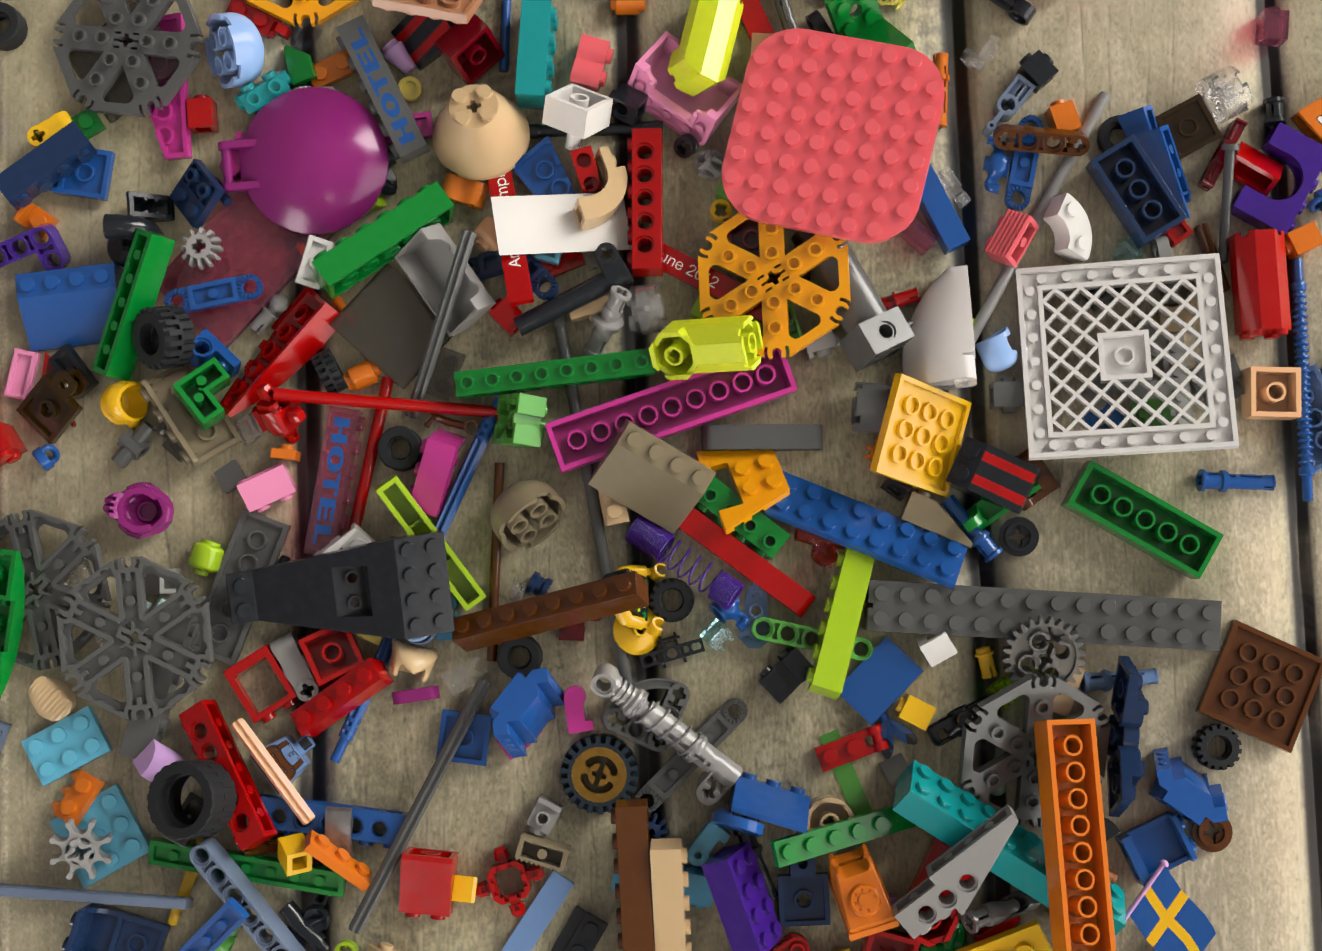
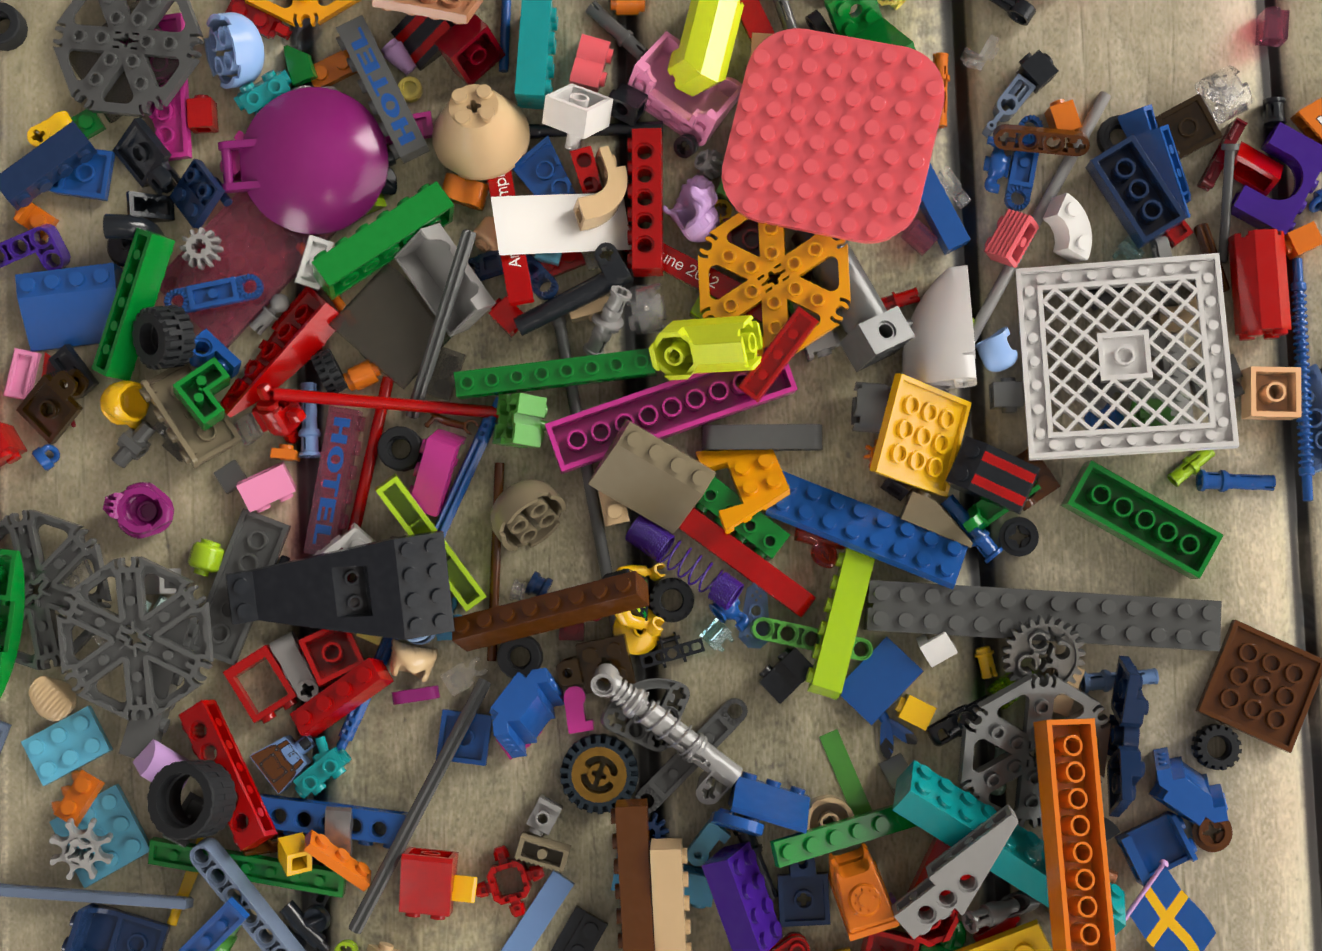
light nougat axle [231,718,315,825] -> none
red plate [814,723,889,772] -> none
none -> black plate [112,117,180,196]
none -> teal brick [293,736,352,799]
none -> medium blue pin [298,382,321,458]
none -> dark brown plate [556,634,636,694]
none -> dark grey pin [586,1,648,61]
none -> lavender hair [662,175,720,243]
none -> red tile [738,306,819,403]
none -> lime pin [1167,450,1215,487]

